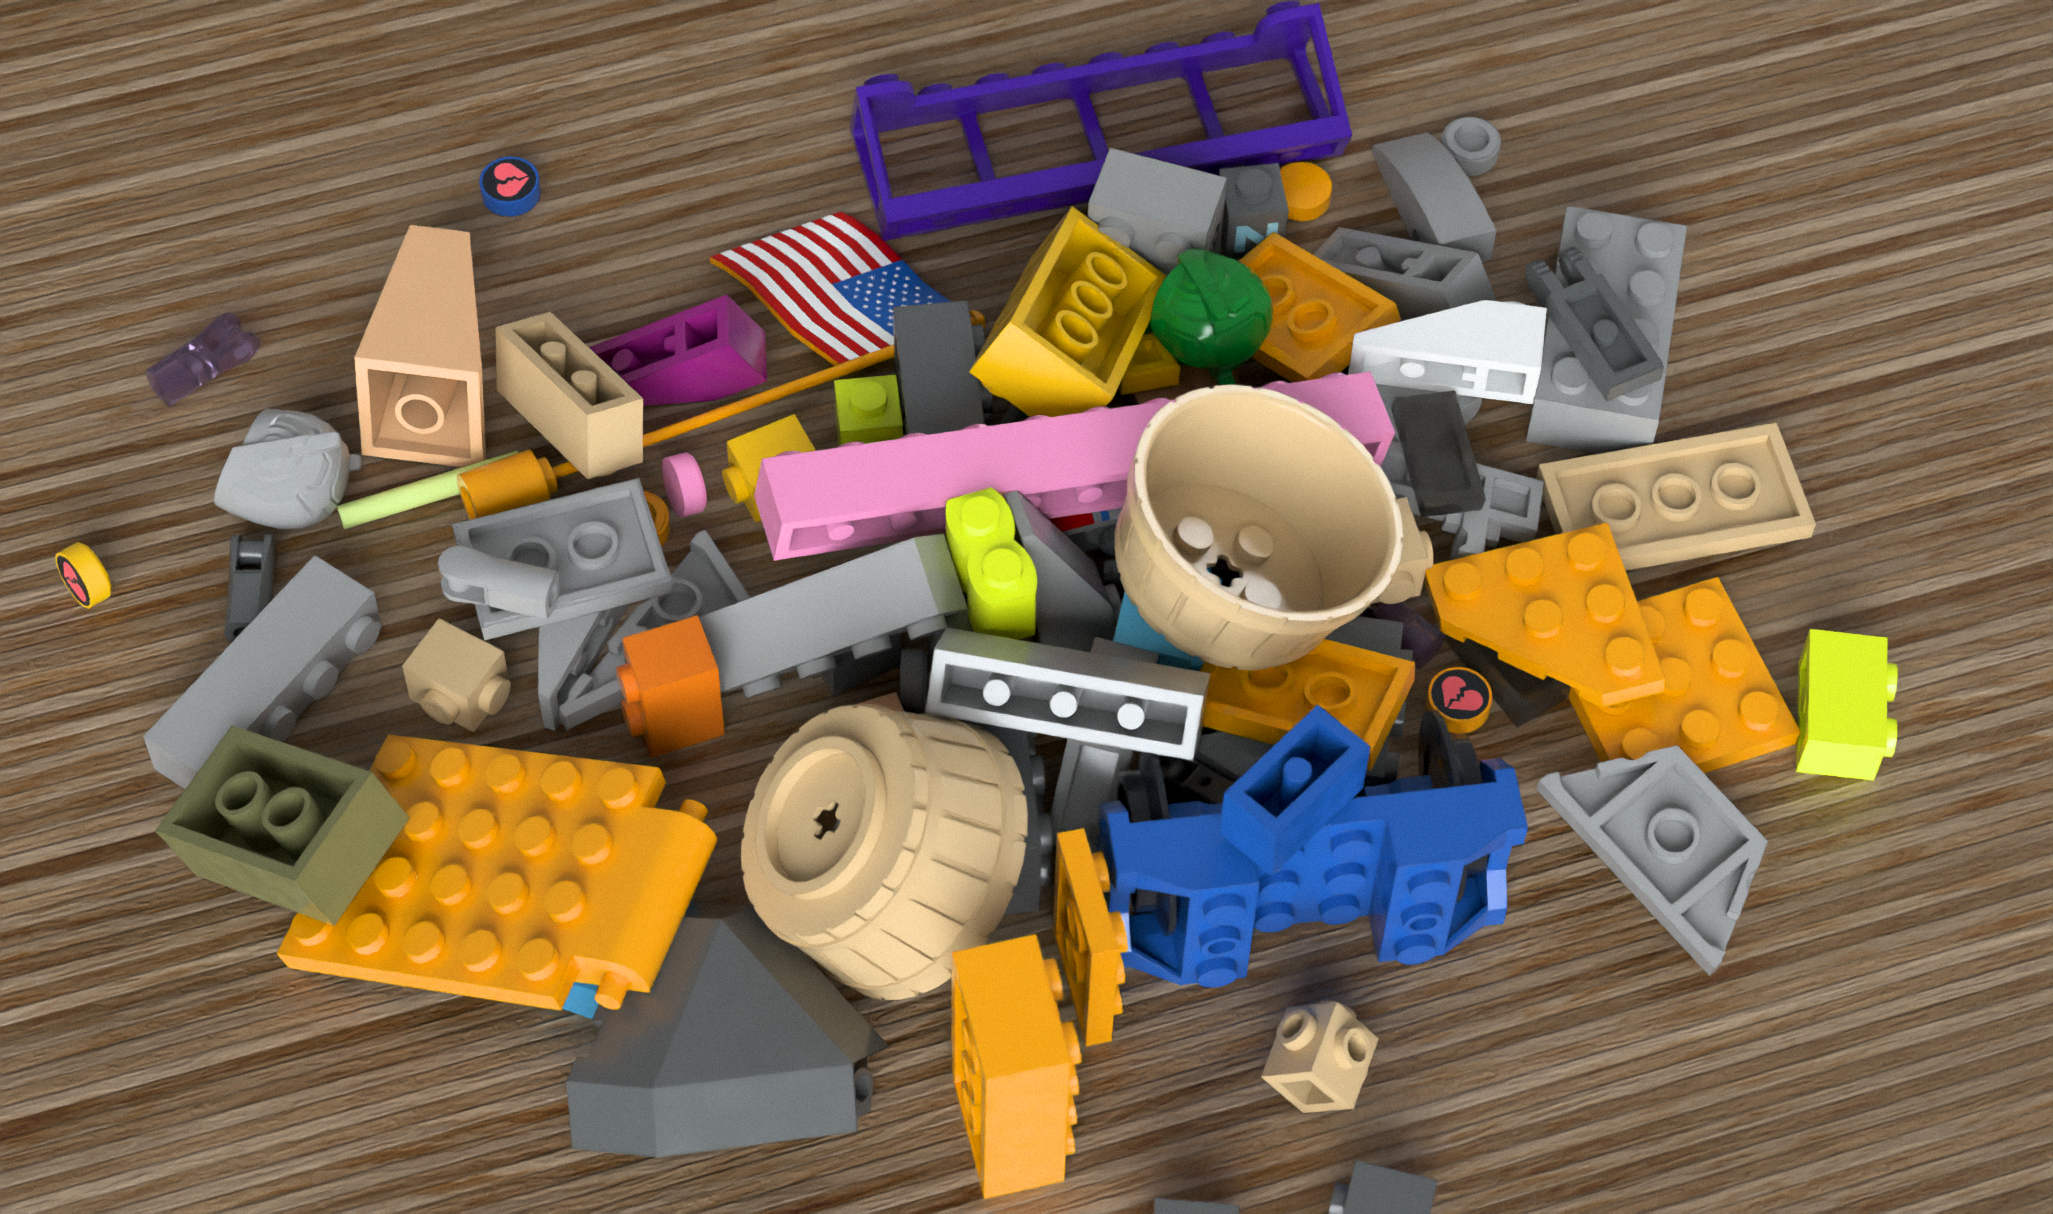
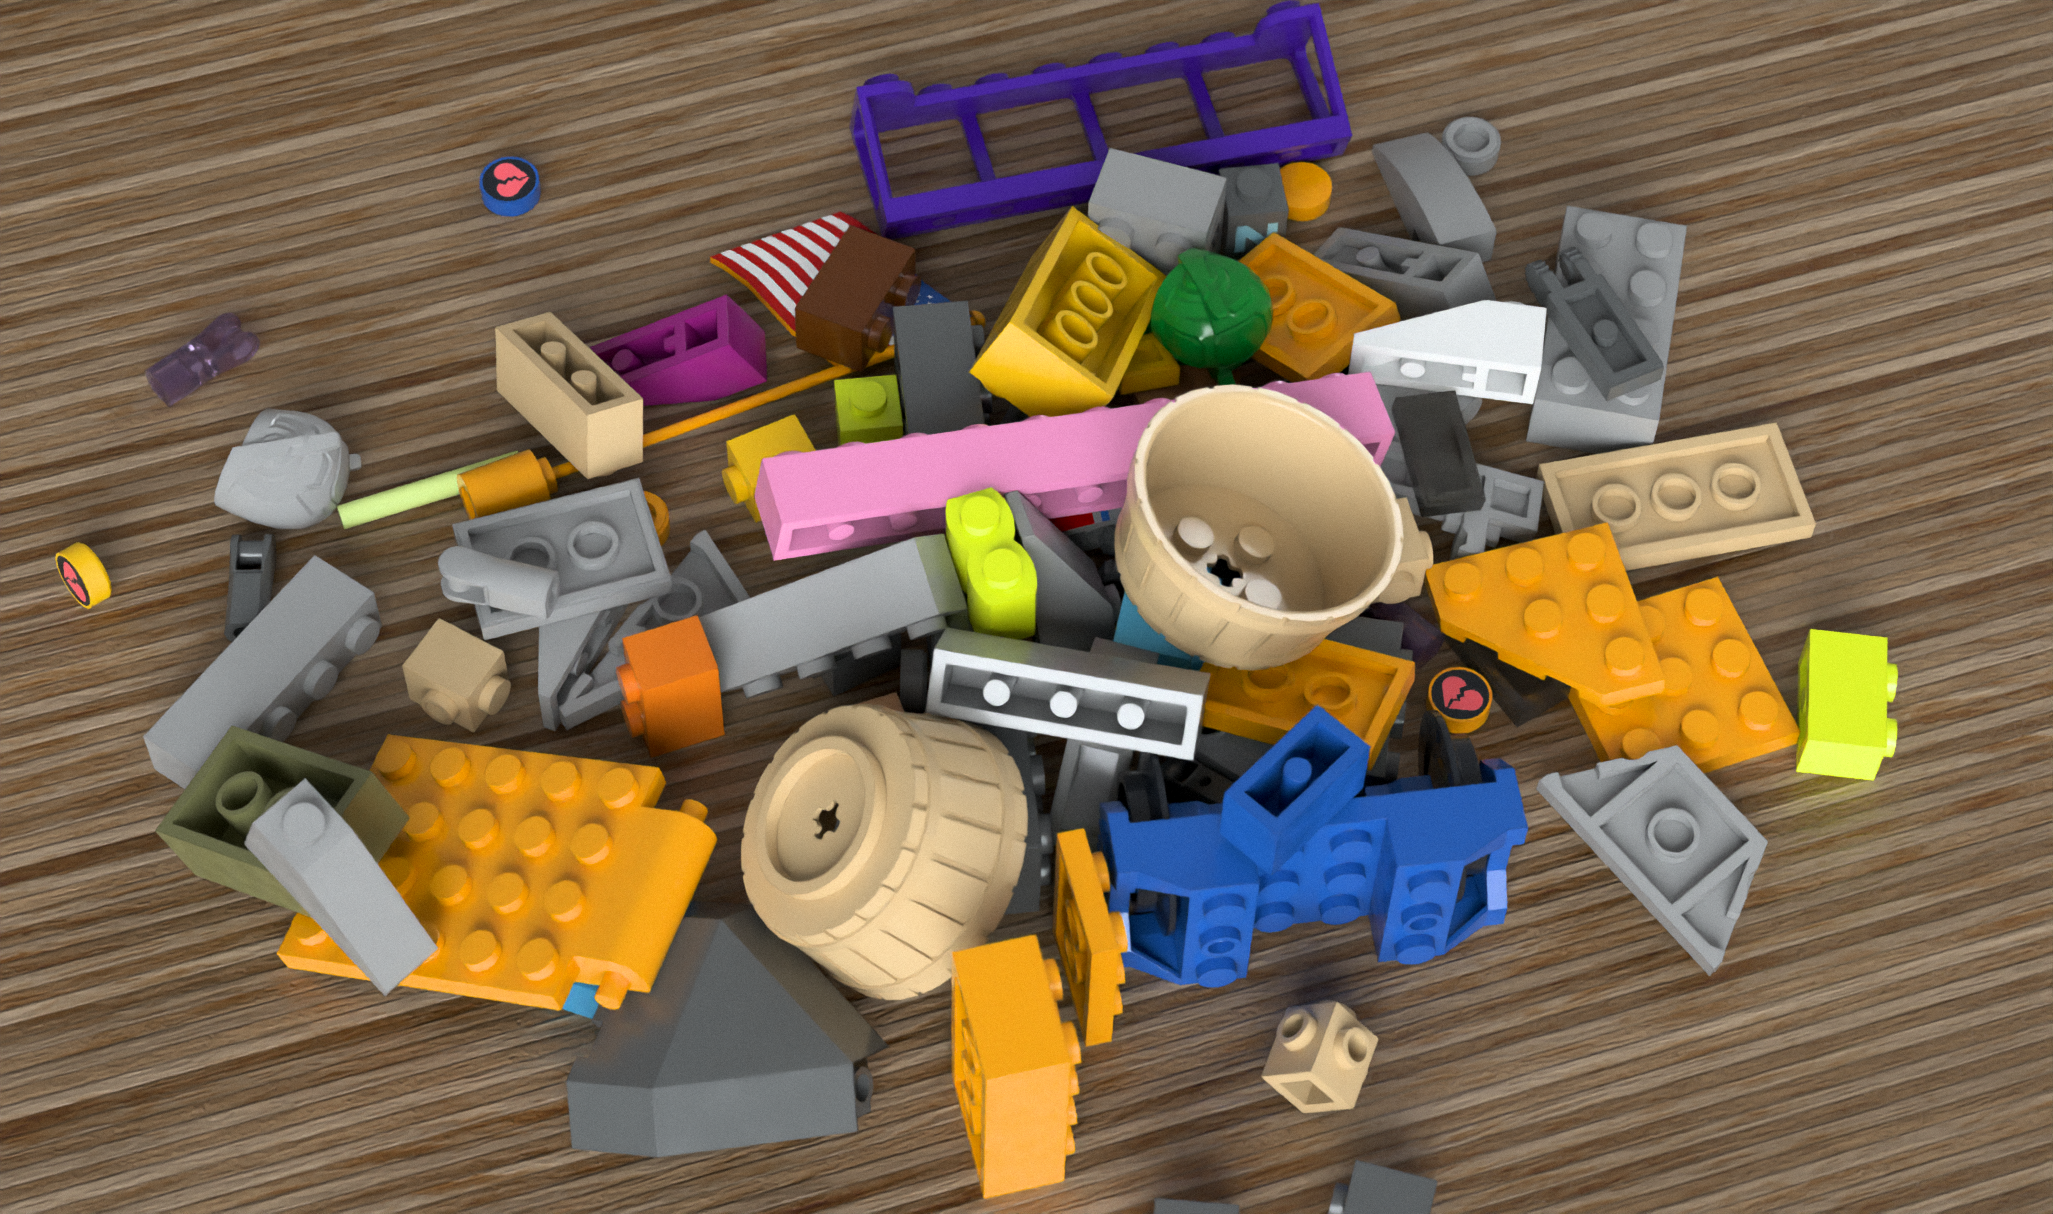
light nougat slope [354,225,486,467] -> none
bright pink tile [662,452,707,518] -> none
none -> light grey slope [244,779,438,996]
none -> reddish brown brick [795,225,921,372]

